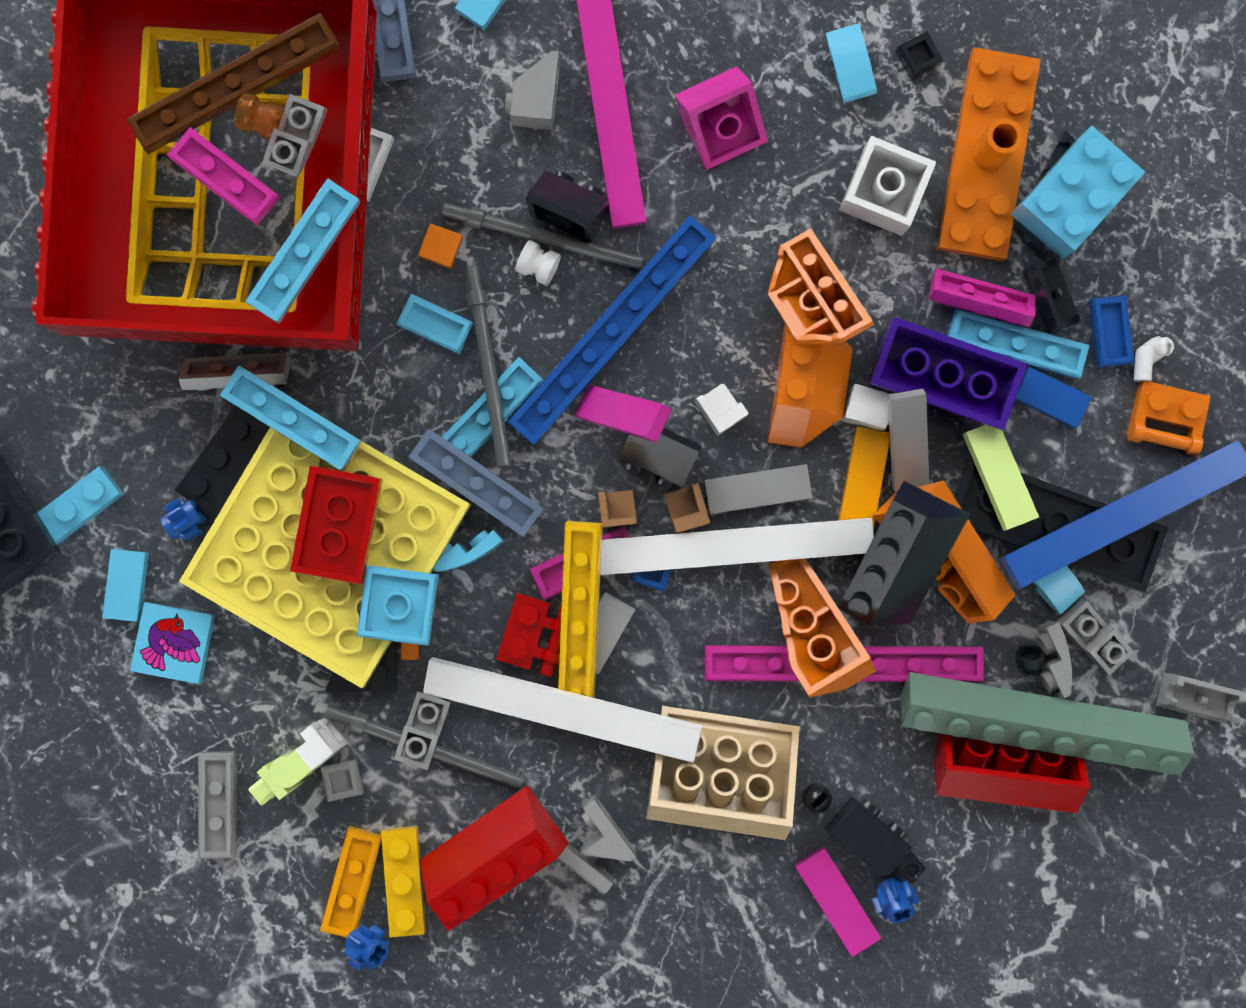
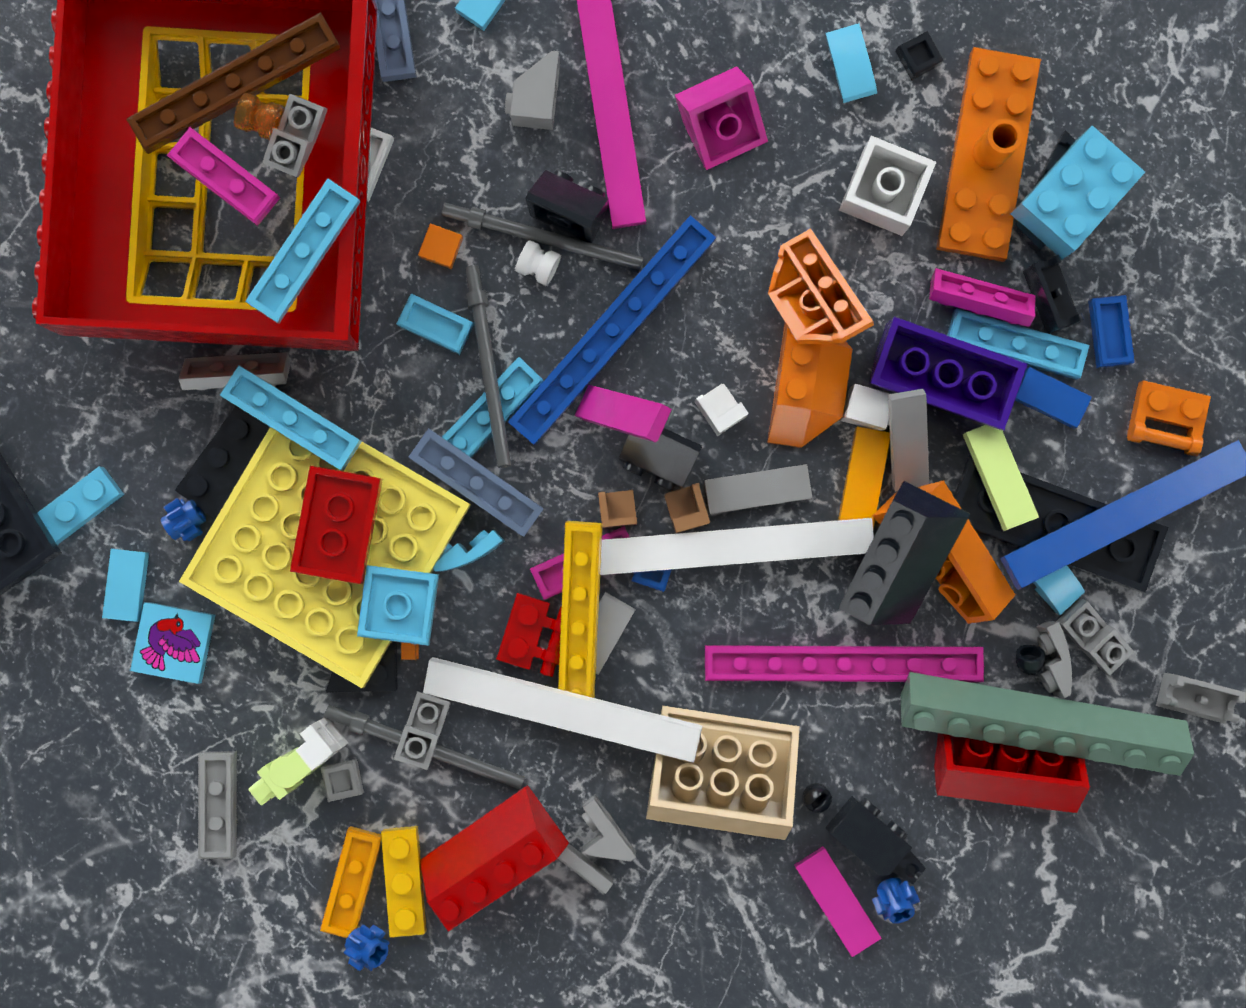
orange wedge [769,558,876,698] -> none
white arm [1134,336,1174,382] -> none

